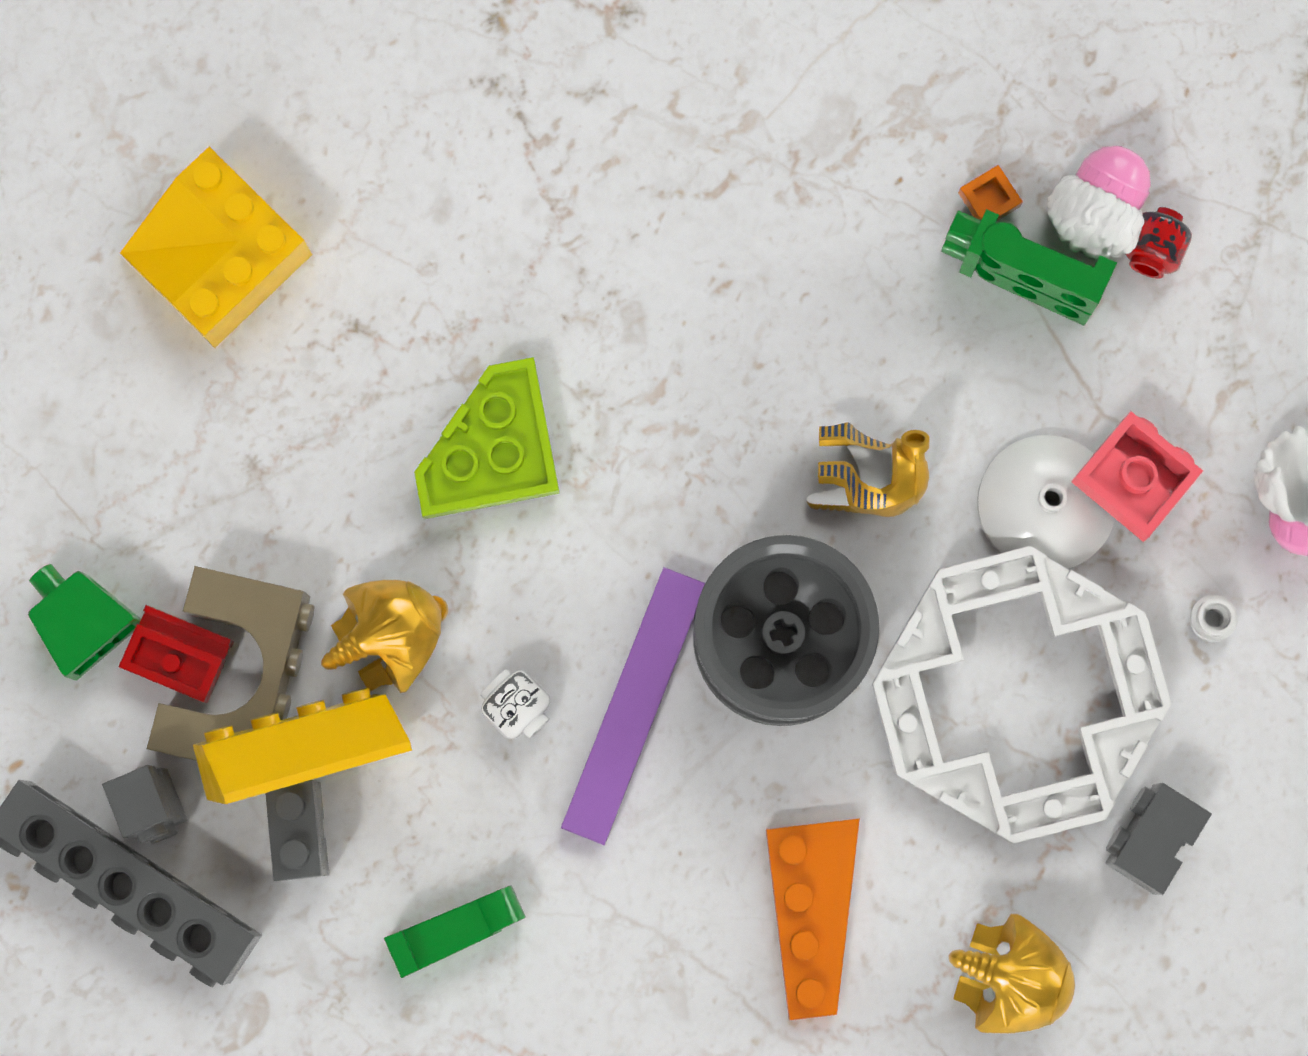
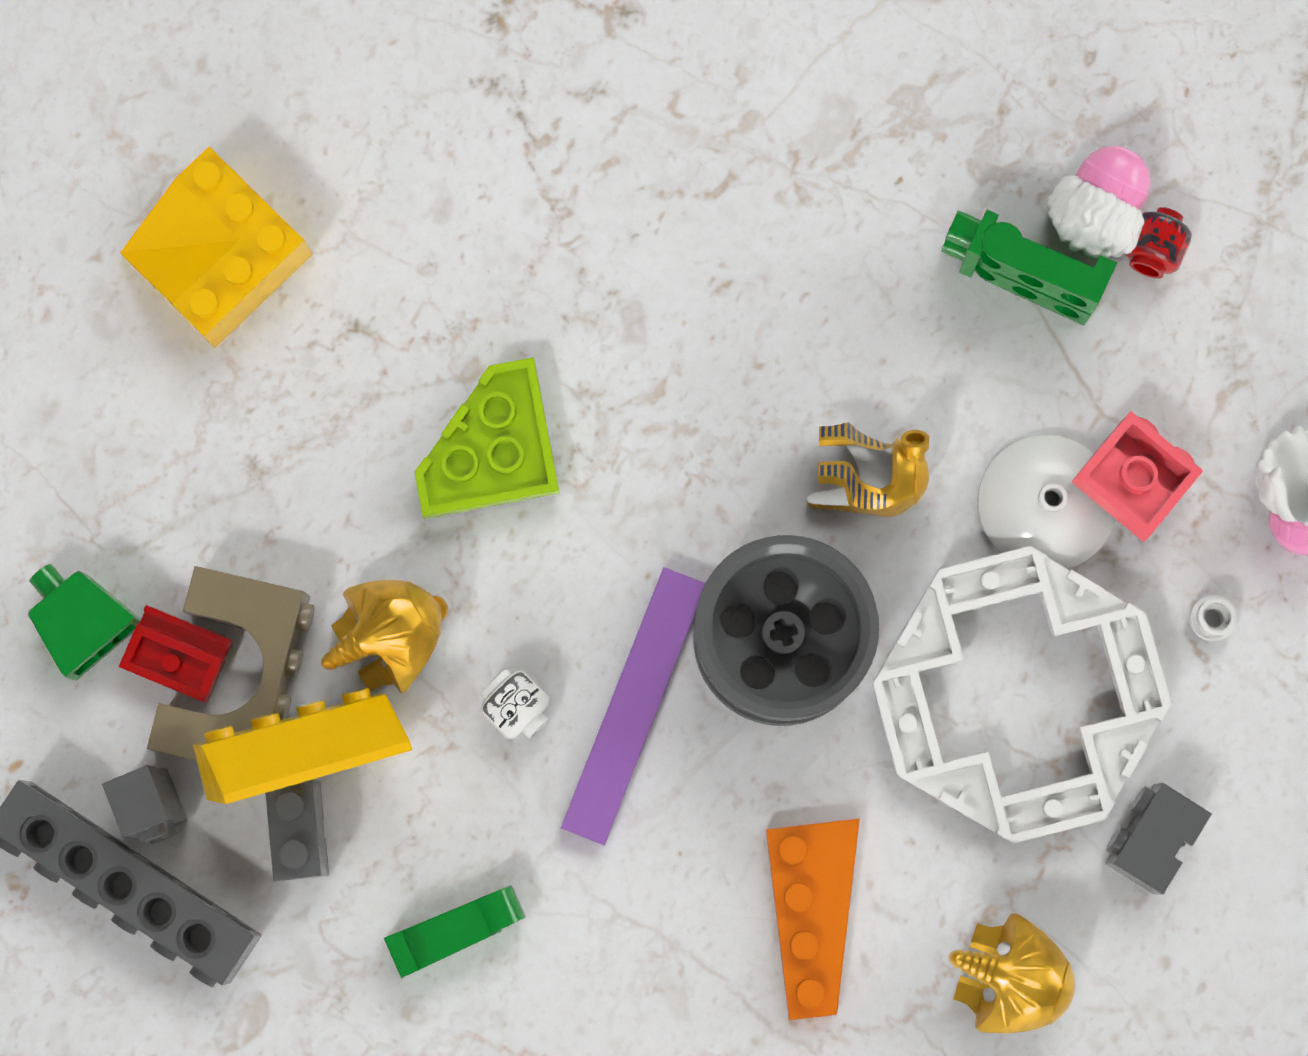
orange plate [958,165,1023,221] -> none

